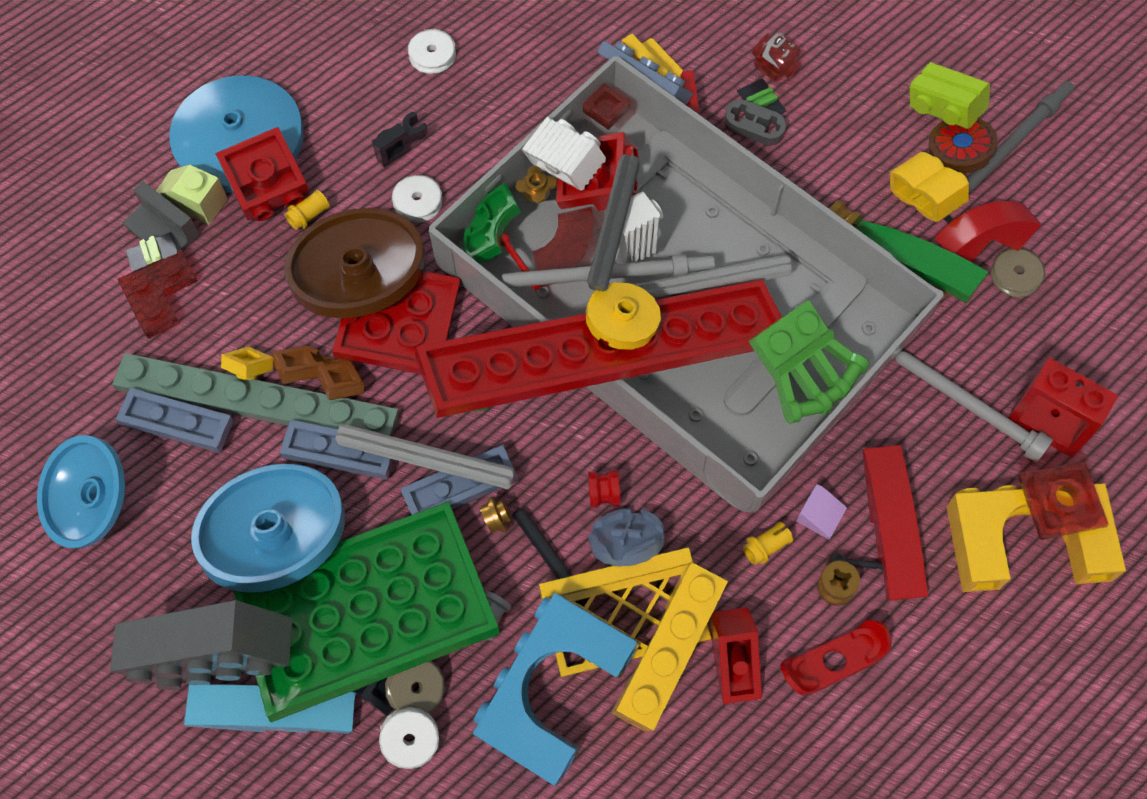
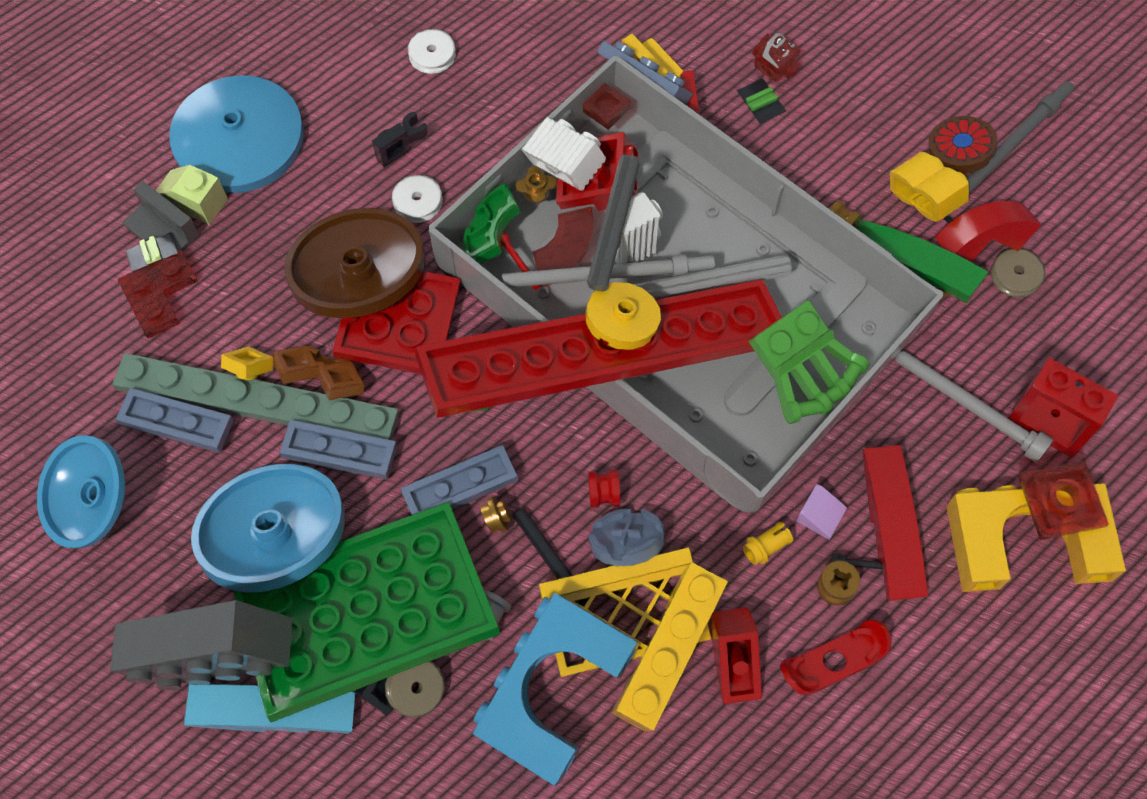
red plate [215,127,310,222] -> none
yellow pin [284,190,330,230] -> none
light grey axle [335,424,515,489] -> none
white piece [379,707,439,769] -> none
dark grey beam [725,99,786,146] -> none
lime brick [909,62,990,129] -> none

